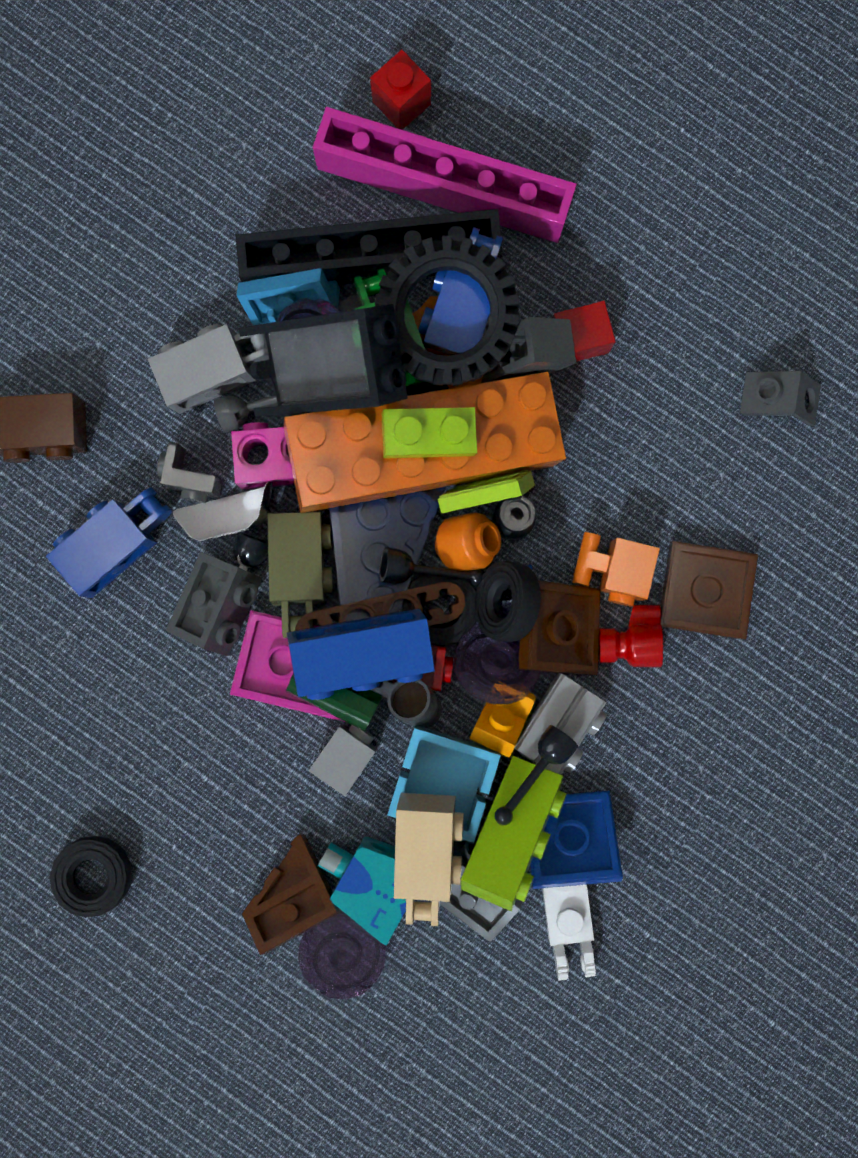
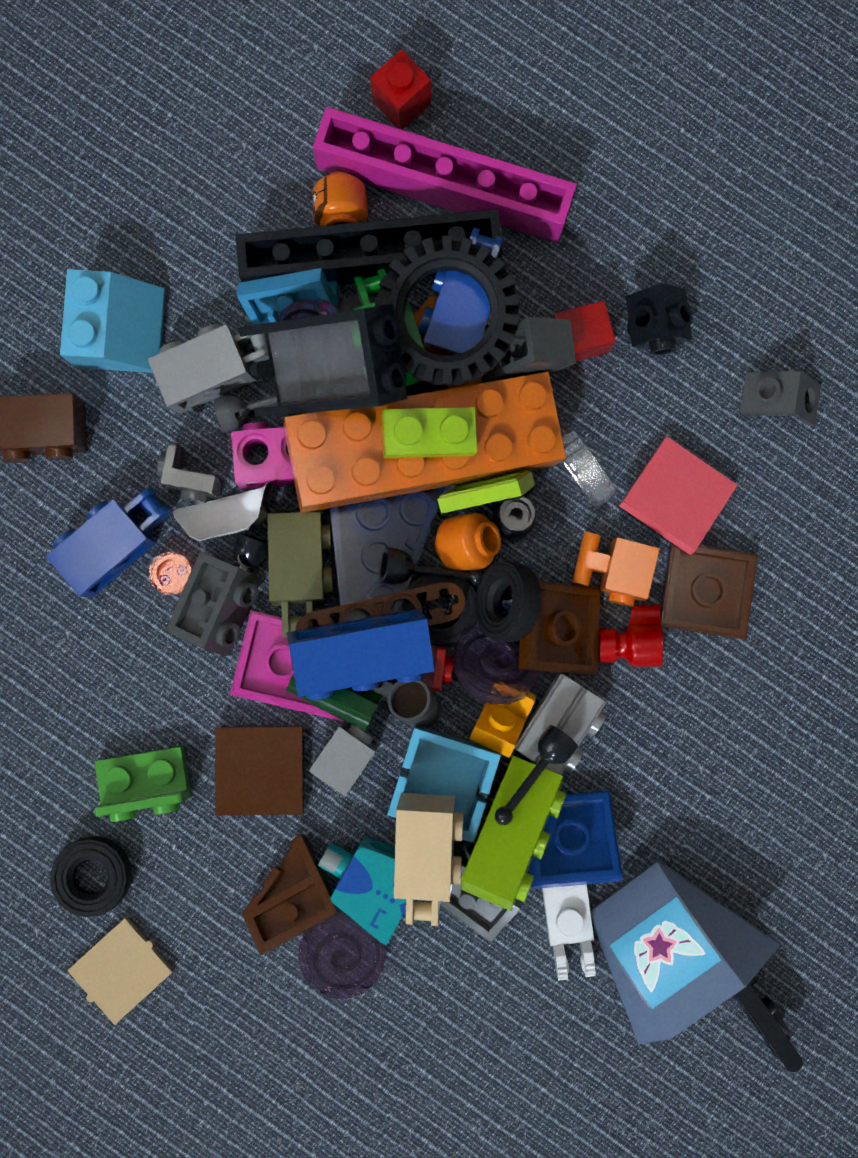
none -> medium azure slope [60,269,166,373]
none -> tan piece [67,917,174,1025]
none -> bright green bracket [94,746,192,822]
none -> clear red tile [149,552,193,595]
none -> reddish brown tile [215,726,304,816]
none -> orange head [312,171,368,226]
none -> clear beam [561,429,617,507]
none -> sand blue wedge [590,860,781,1045]
none -> coral tile [619,436,737,555]
none -> black brick [625,283,693,355]
none -> black hinge [734,977,803,1072]

